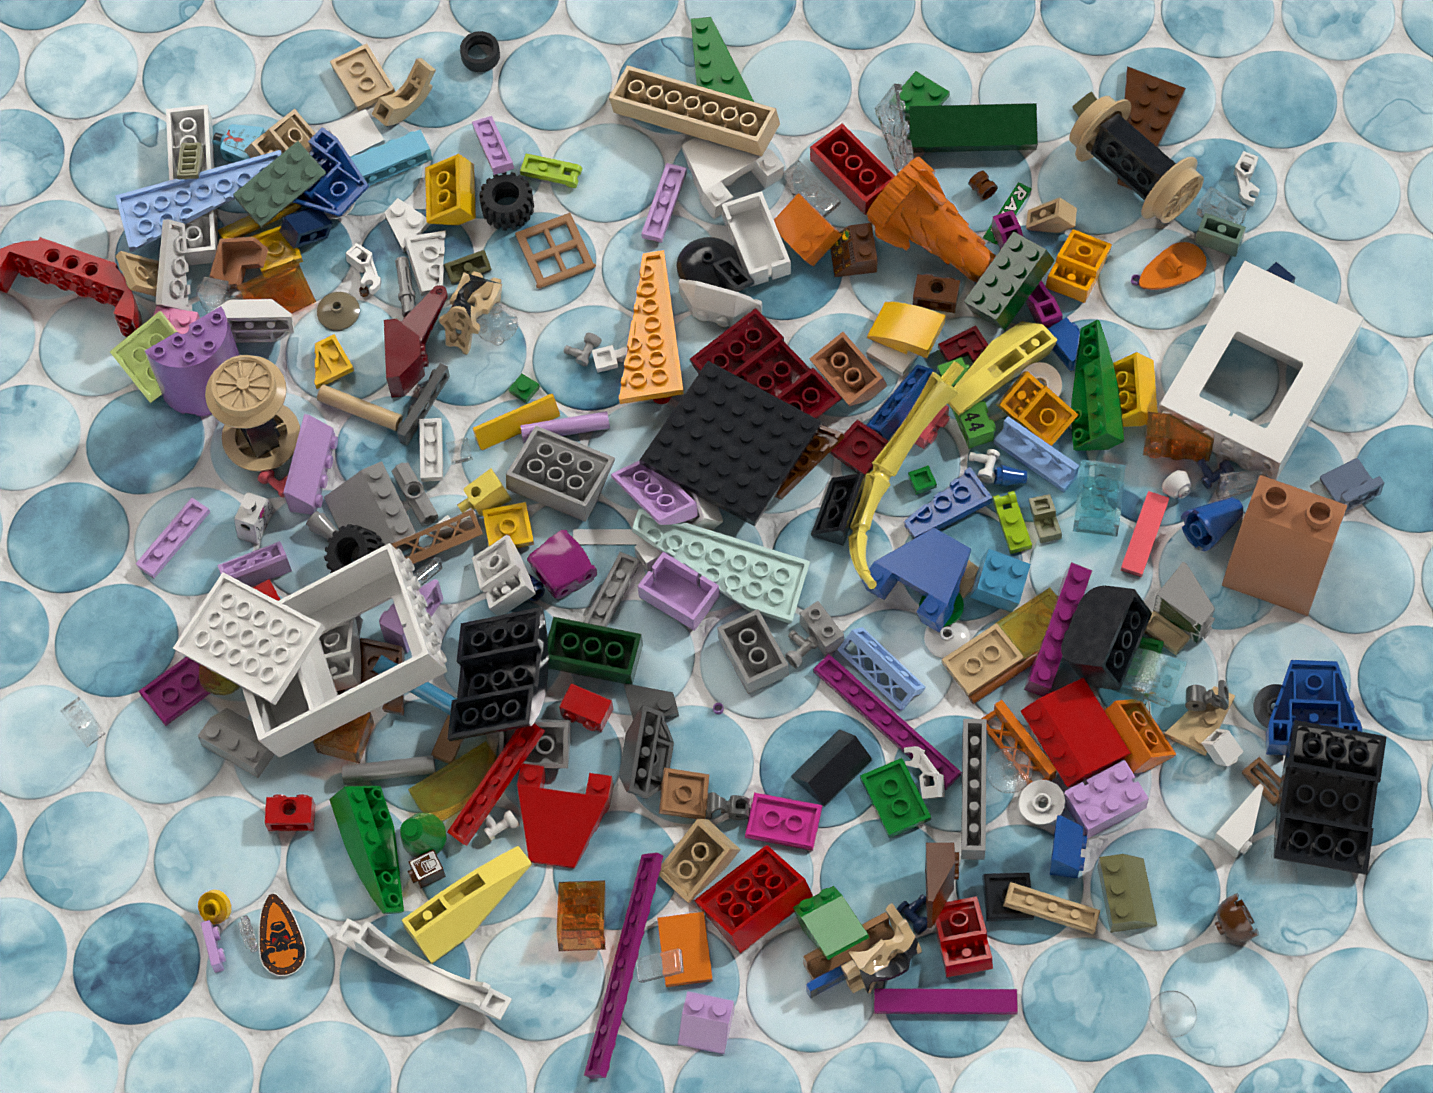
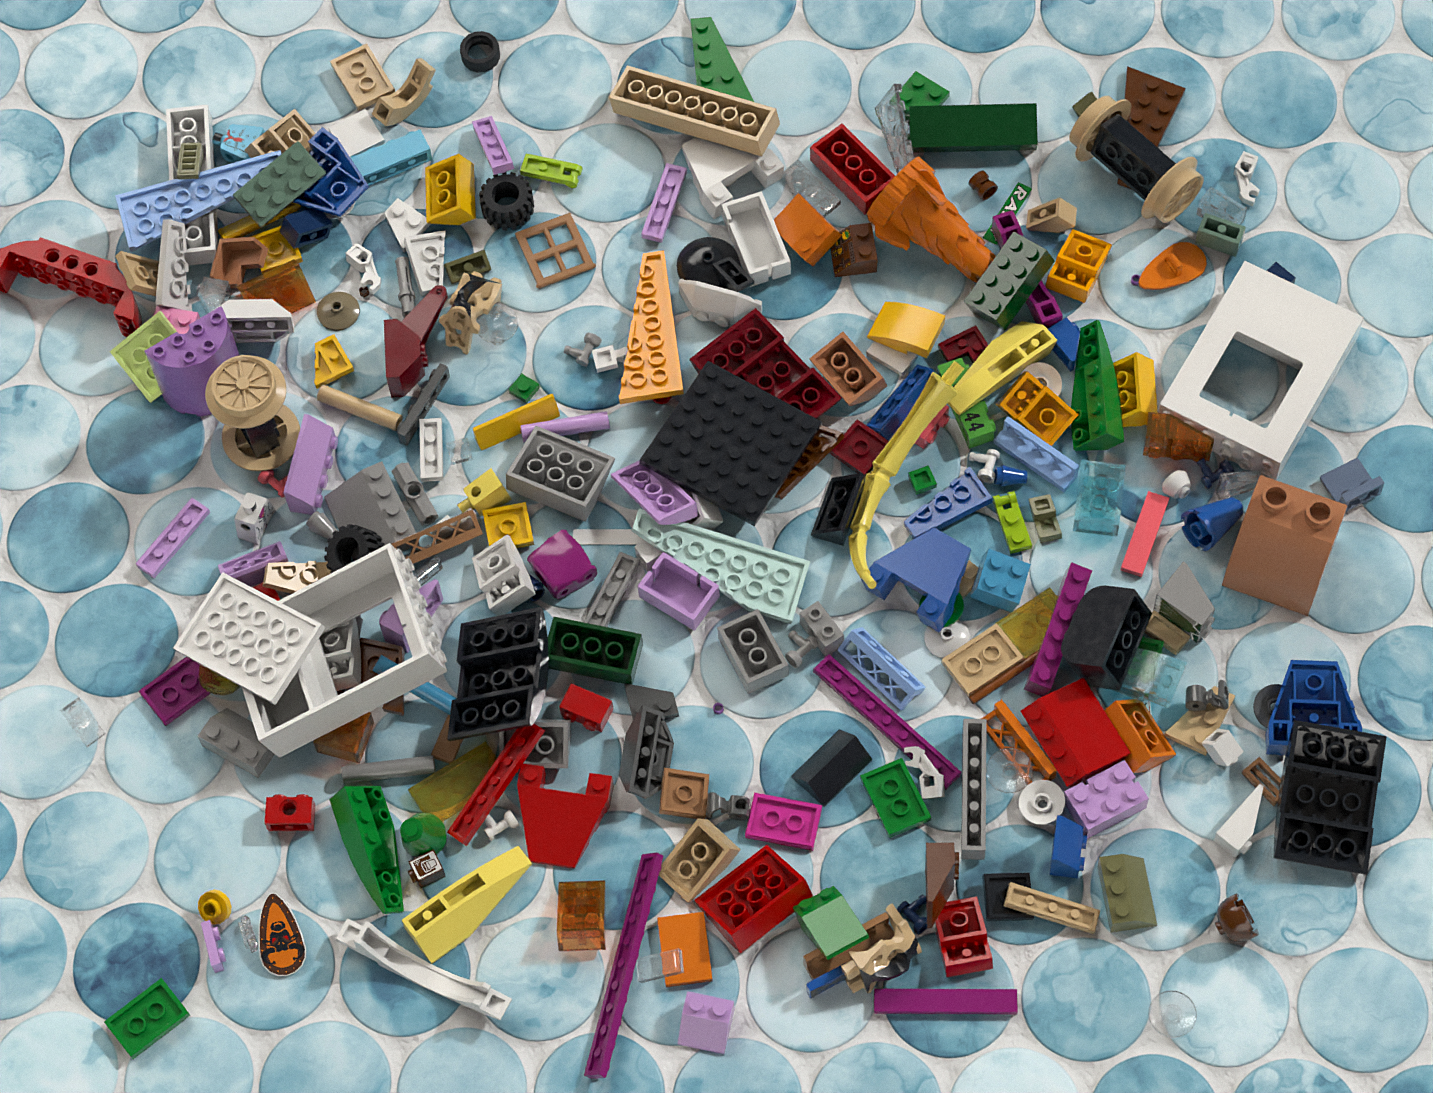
reddish brown brick [913,274,960,313] -> none
none -> green plate [104,978,190,1059]
none -> tan wing [263,561,331,594]

